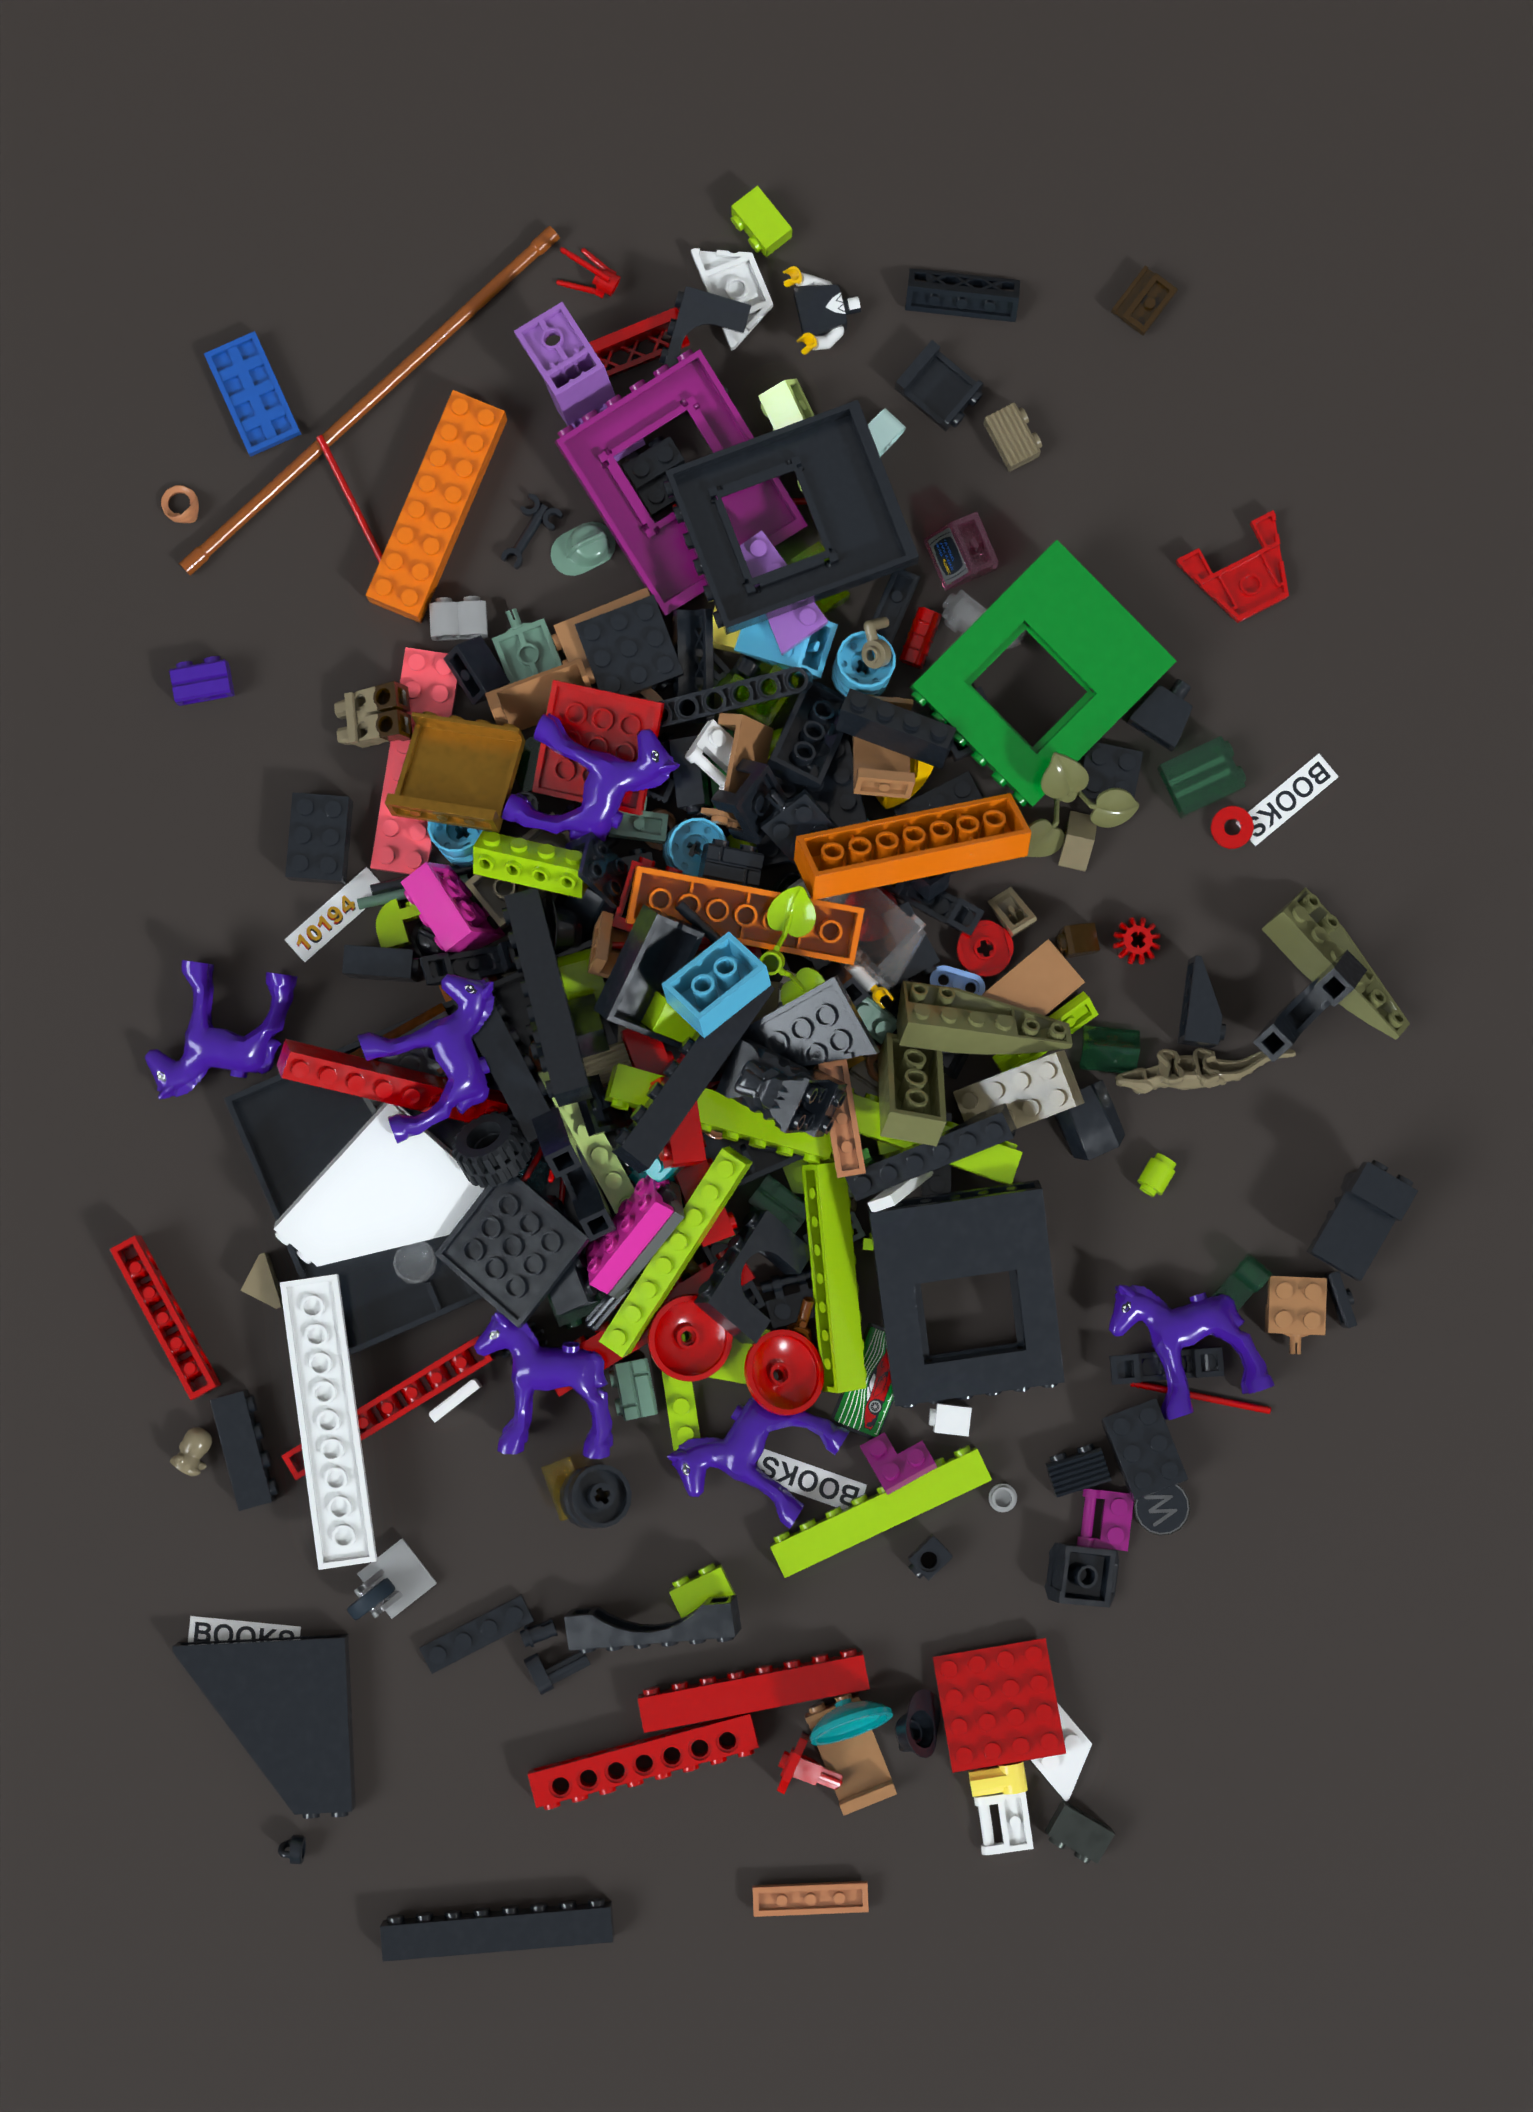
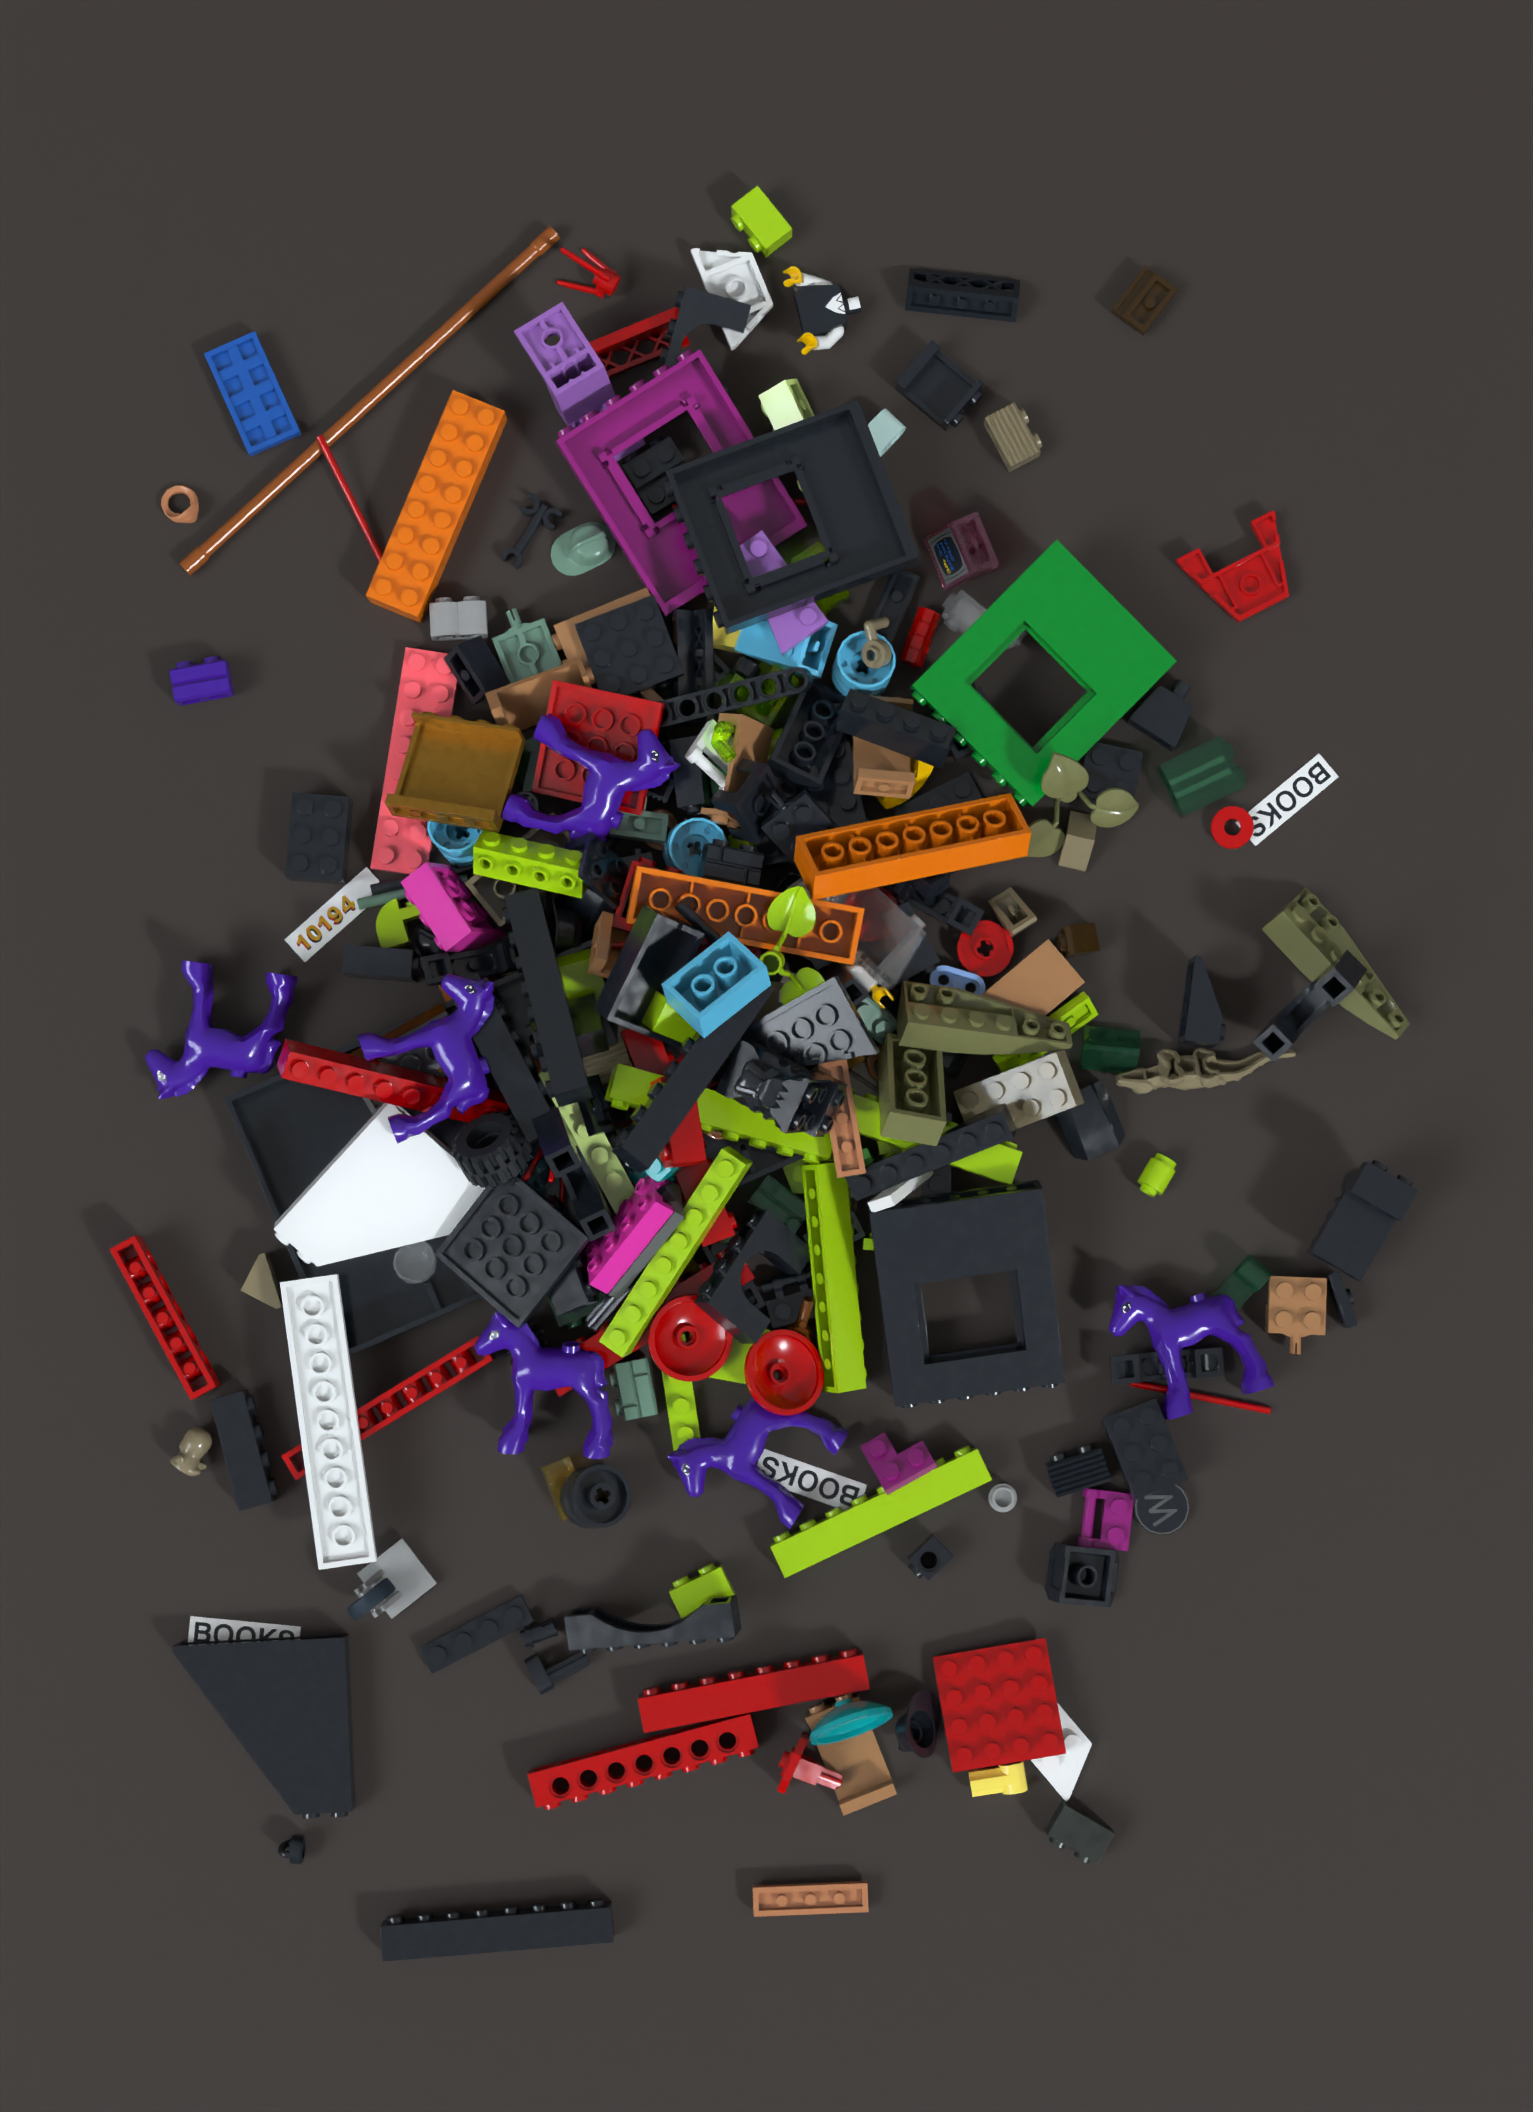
hips [334,681,412,748] -> none
white tile [429,1378,482,1423] -> none
sticker [830,1322,894,1439] -> none
white brick [929,1403,972,1437] -> none
white plate [974,1792,1034,1855] -> none
red gear [1113,917,1161,965] -> none
none -> clear neon green arm [711,721,736,763]

